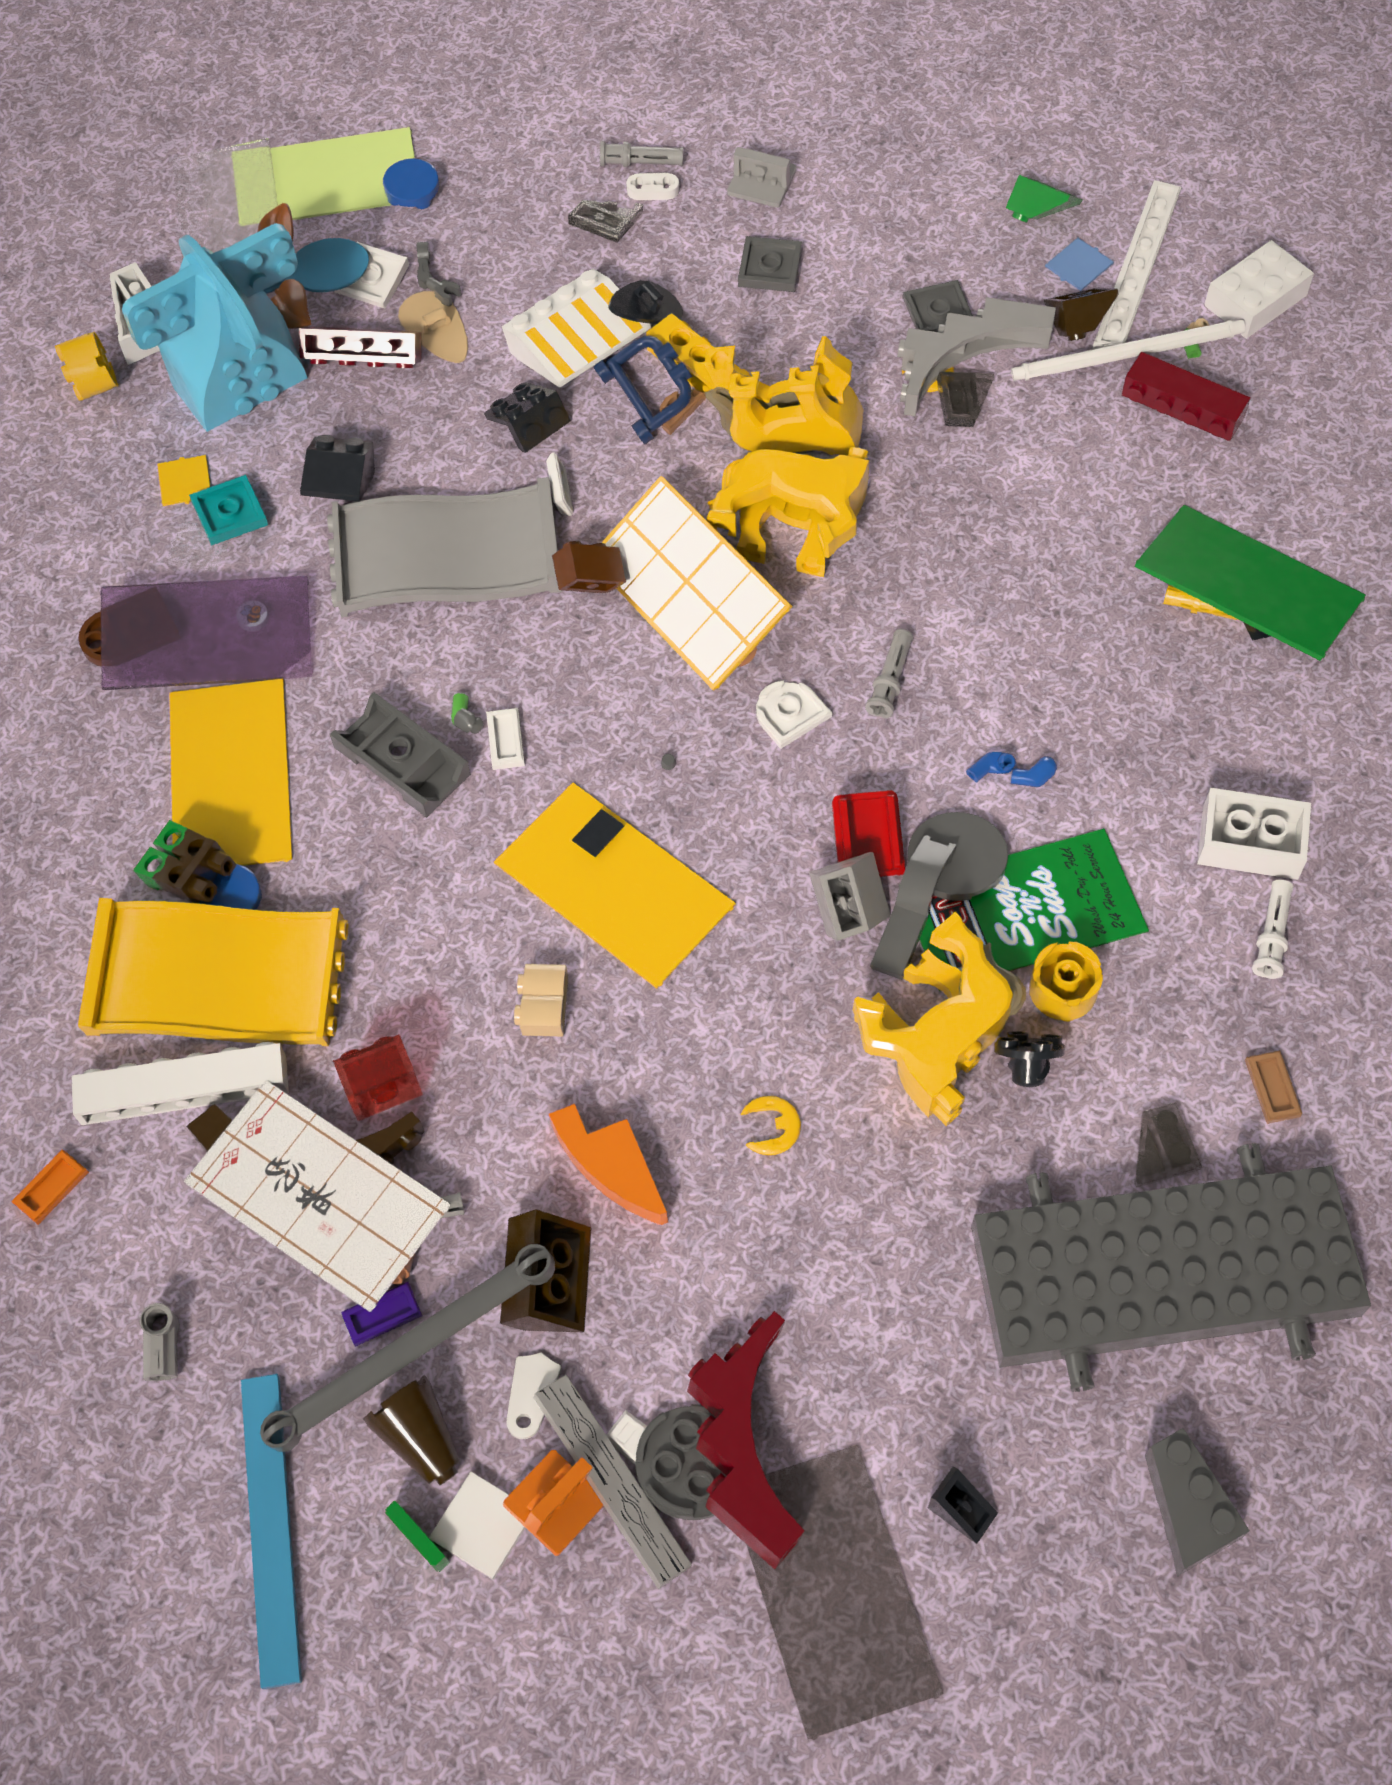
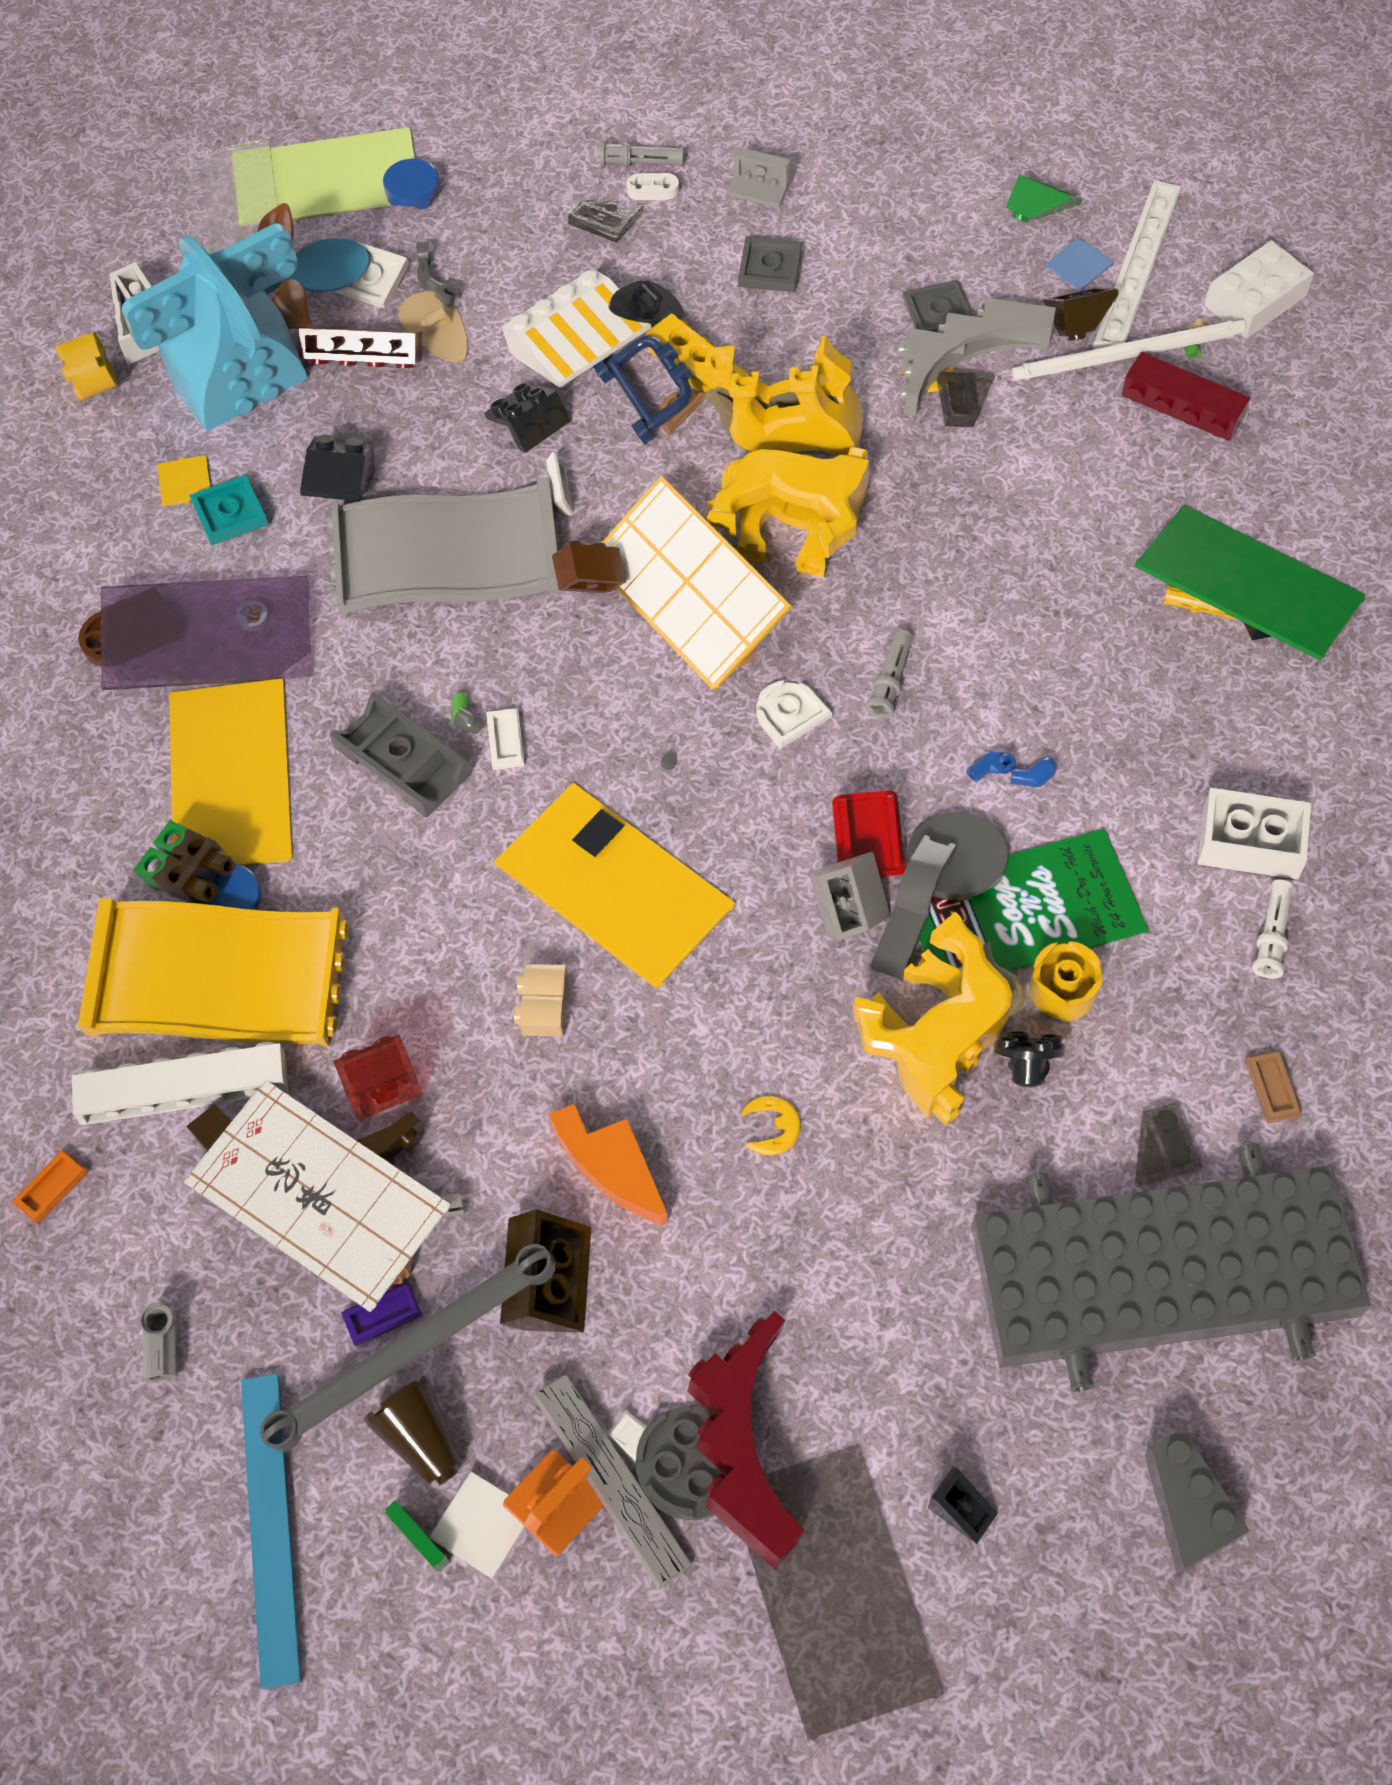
white piece [506,1353,561,1439] -> none

